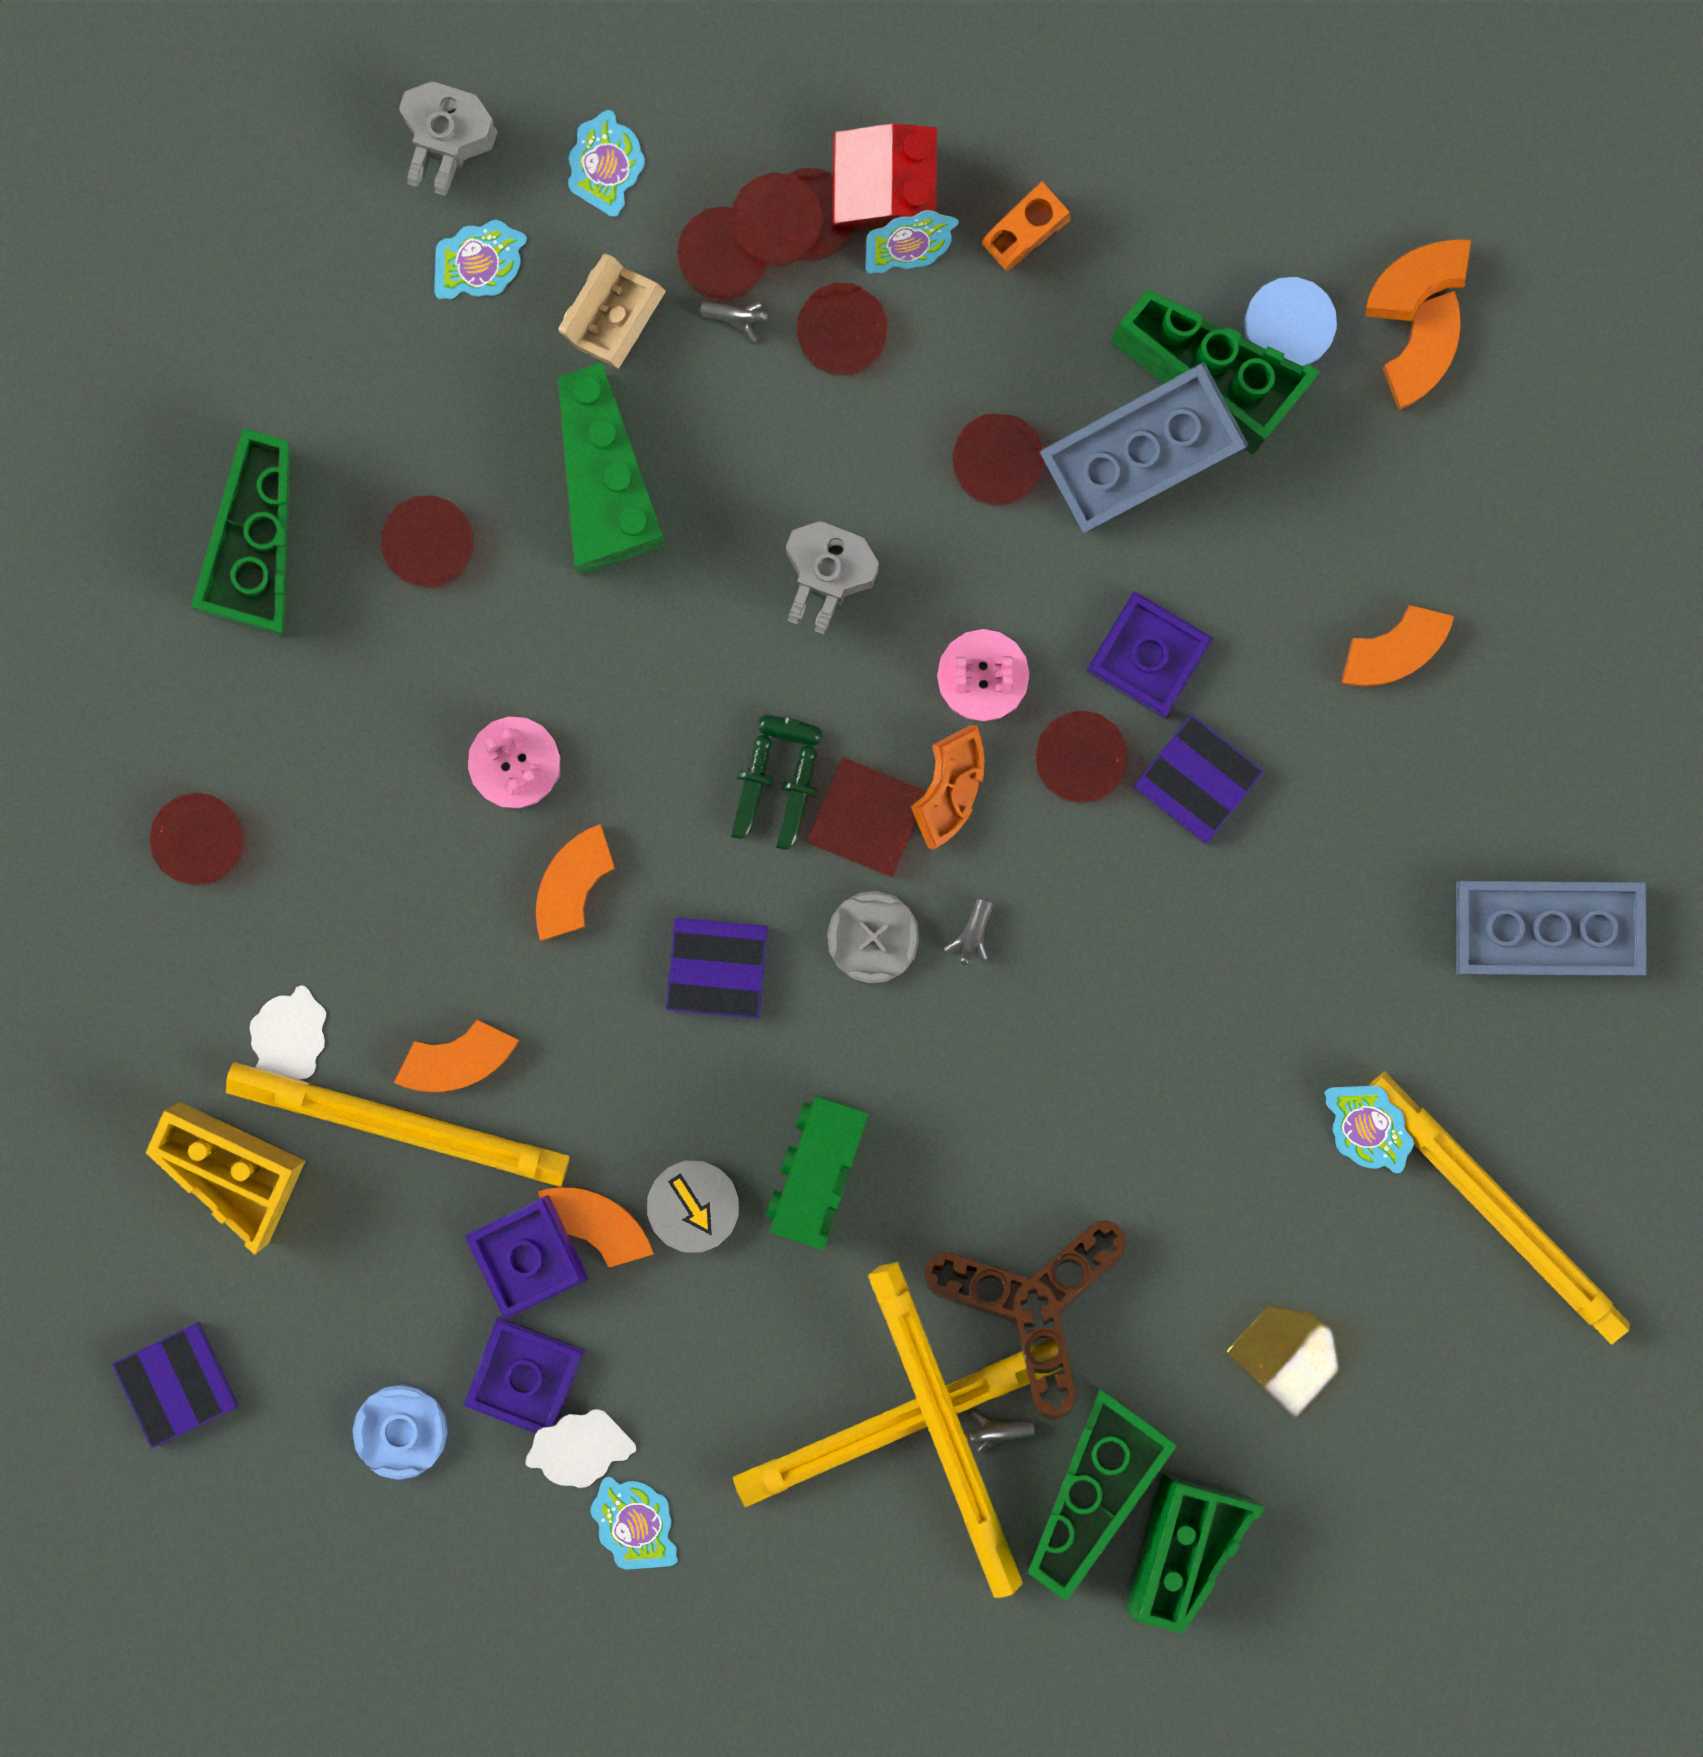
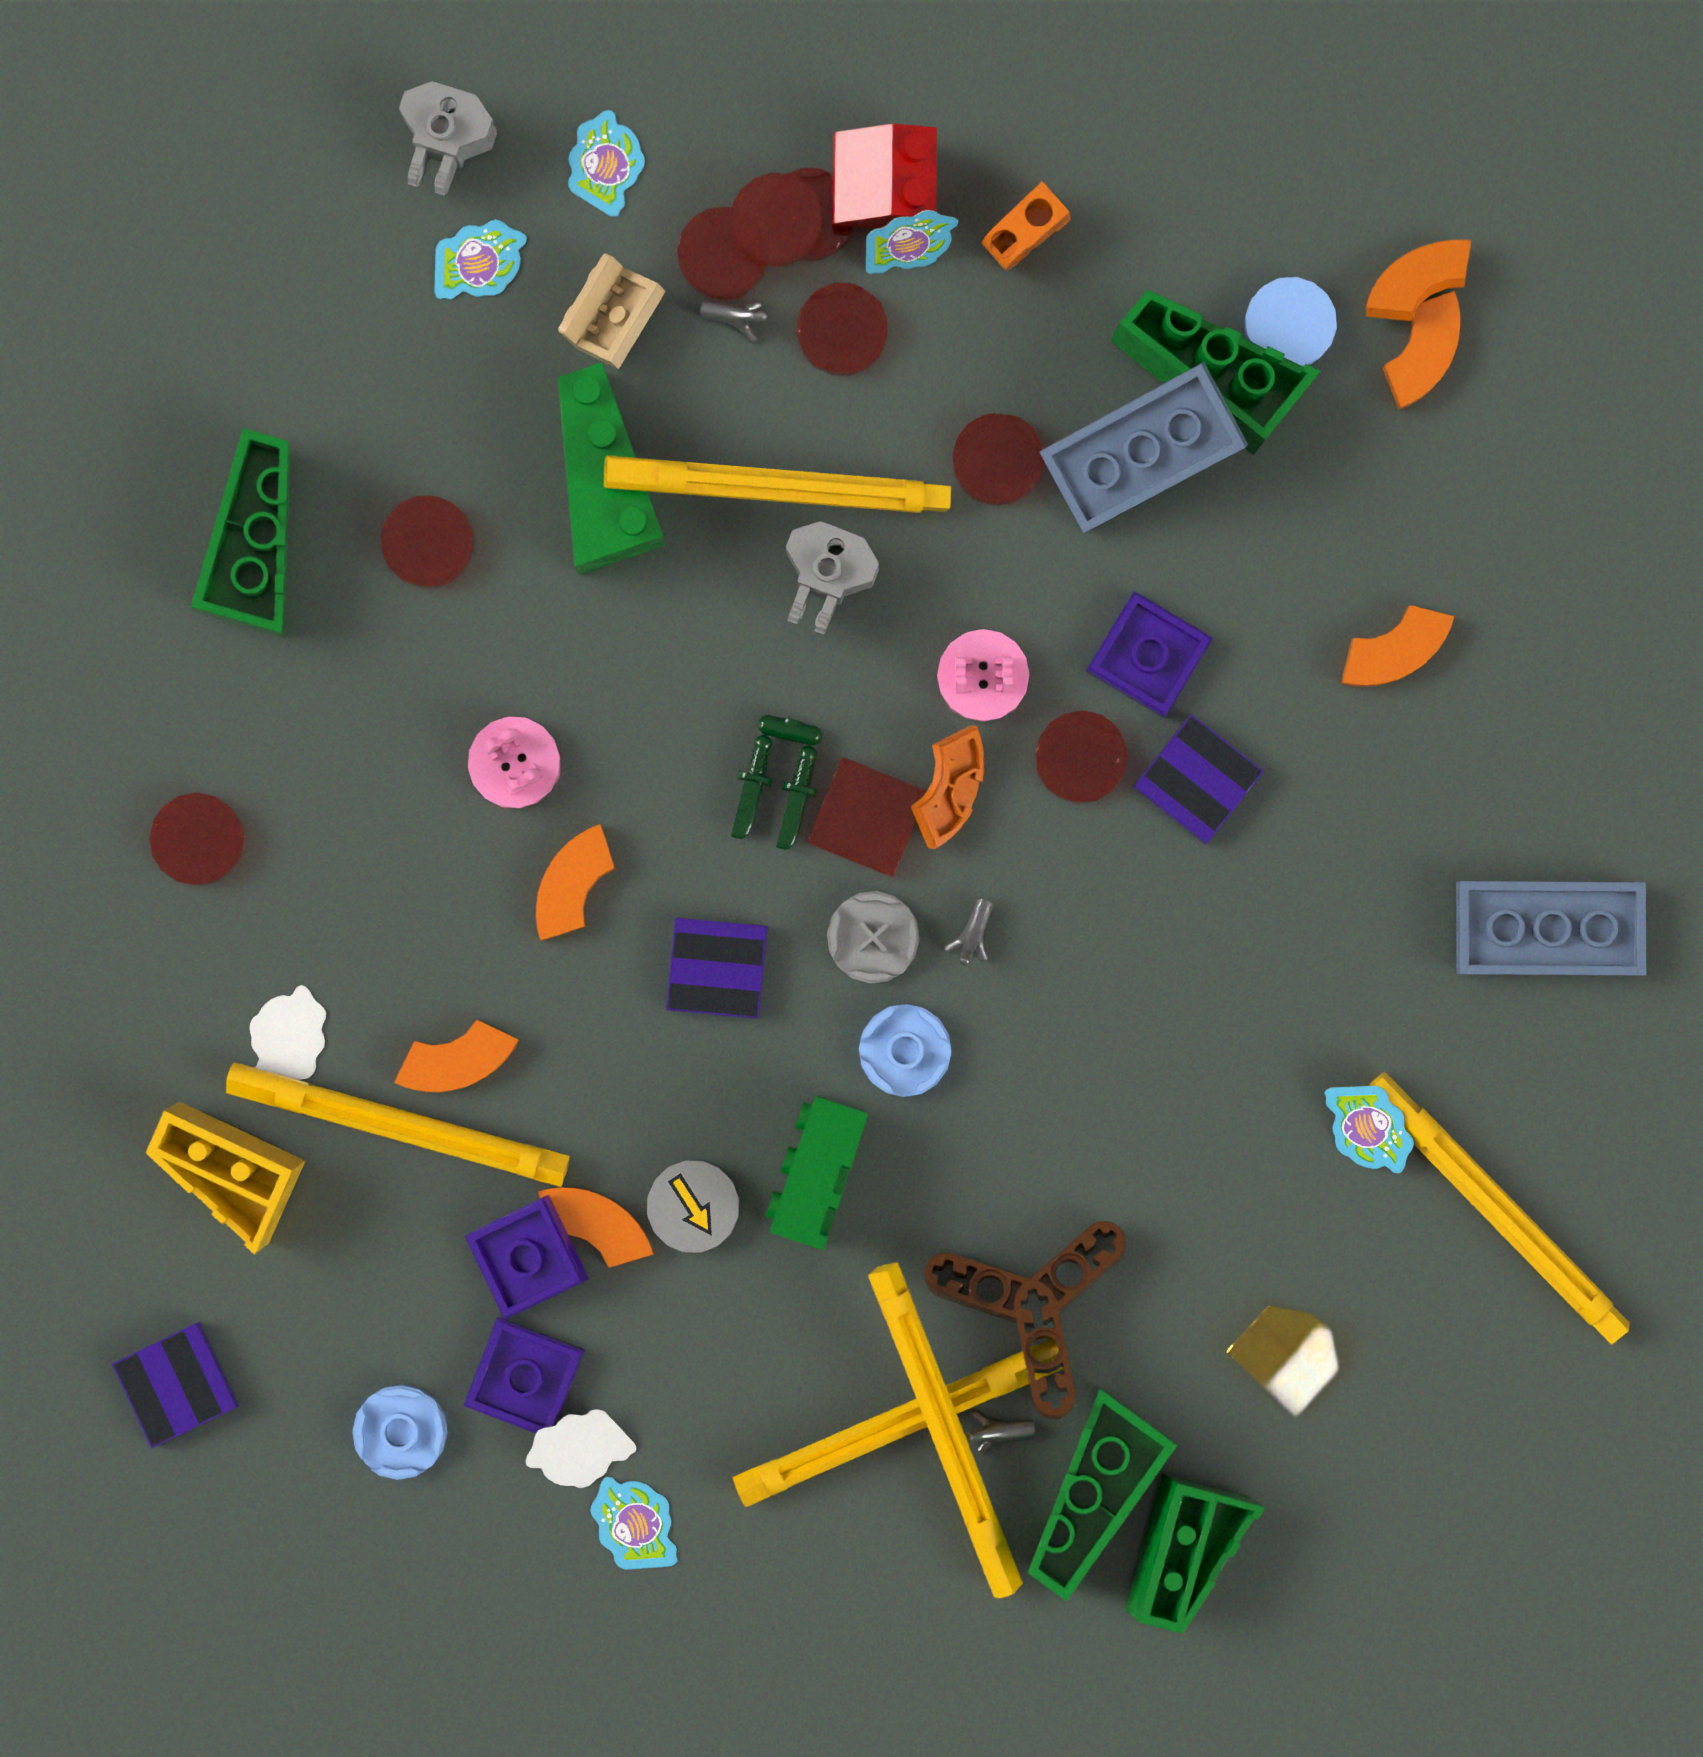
none -> yellow piece [603,455,951,513]
none -> light blue tile [859,1004,951,1097]

